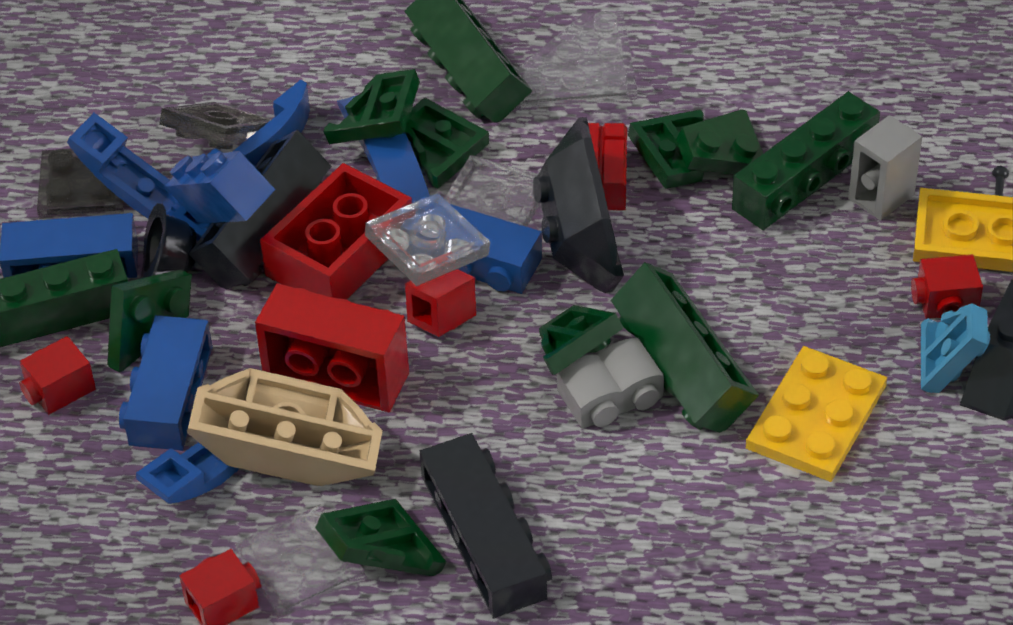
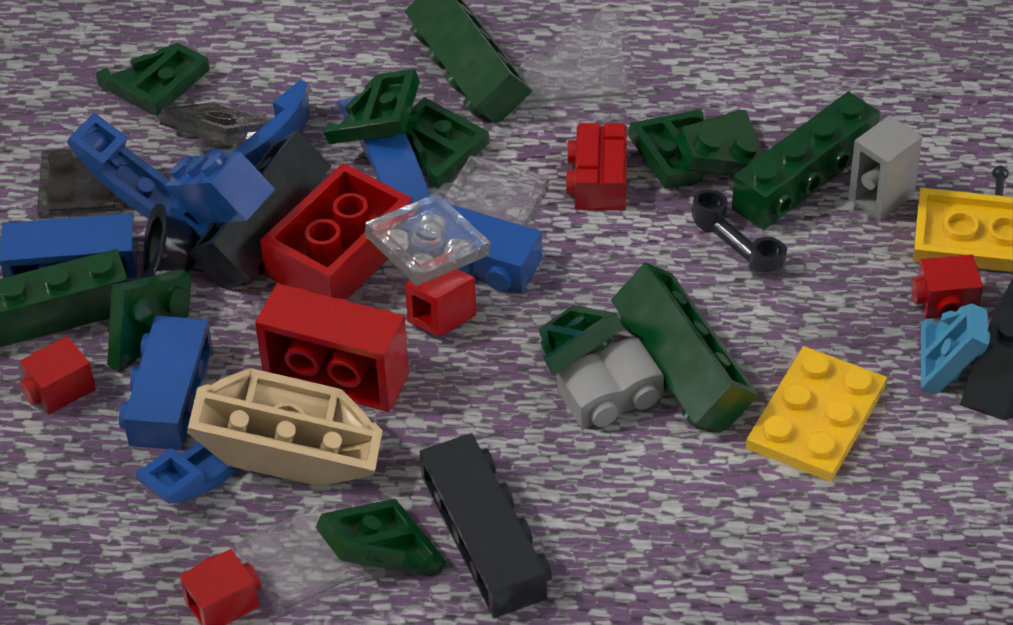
black wedge [533,117,624,293] -> none
none -> dark green wing [96,43,210,116]
none -> black bar [692,189,787,272]

